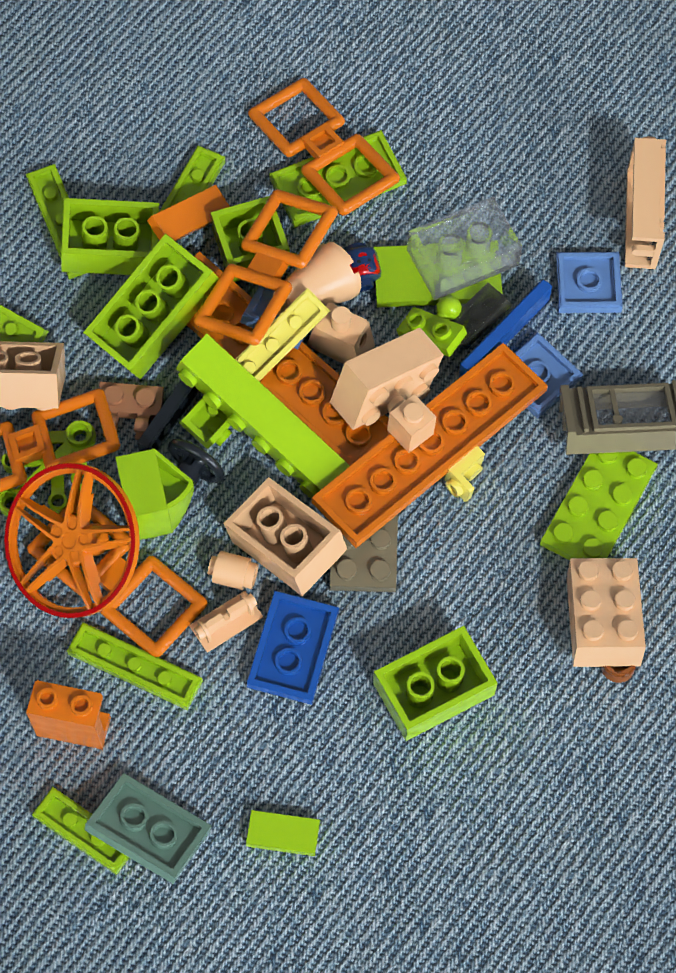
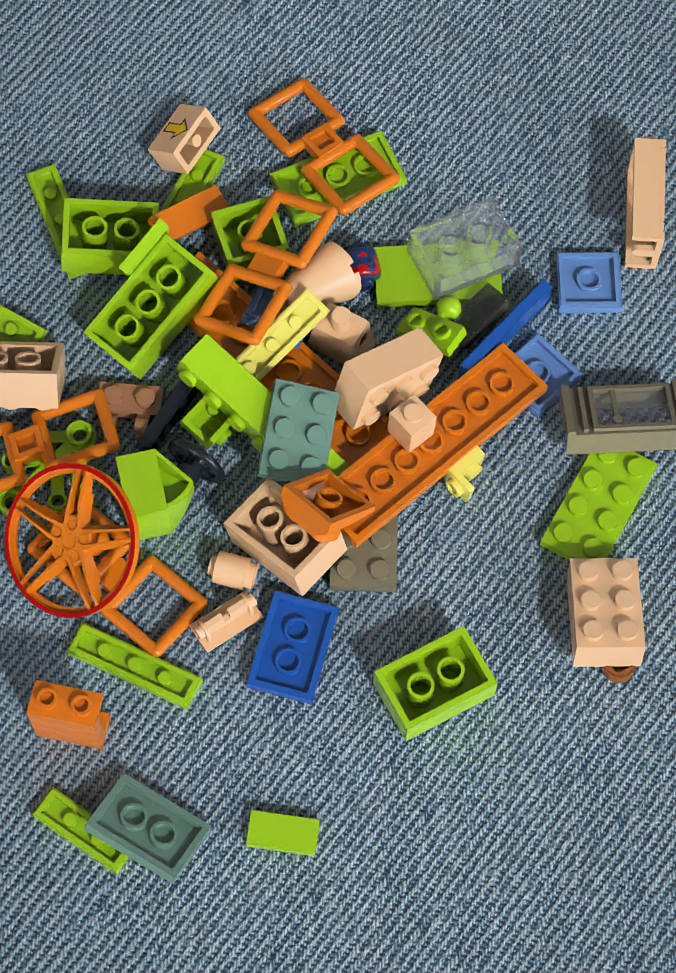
none -> lime tile [118,218,170,277]
none -> light nougat brick [147,104,221,174]
none -> sand green plate [256,378,340,483]
none -> orange slope [280,468,376,543]

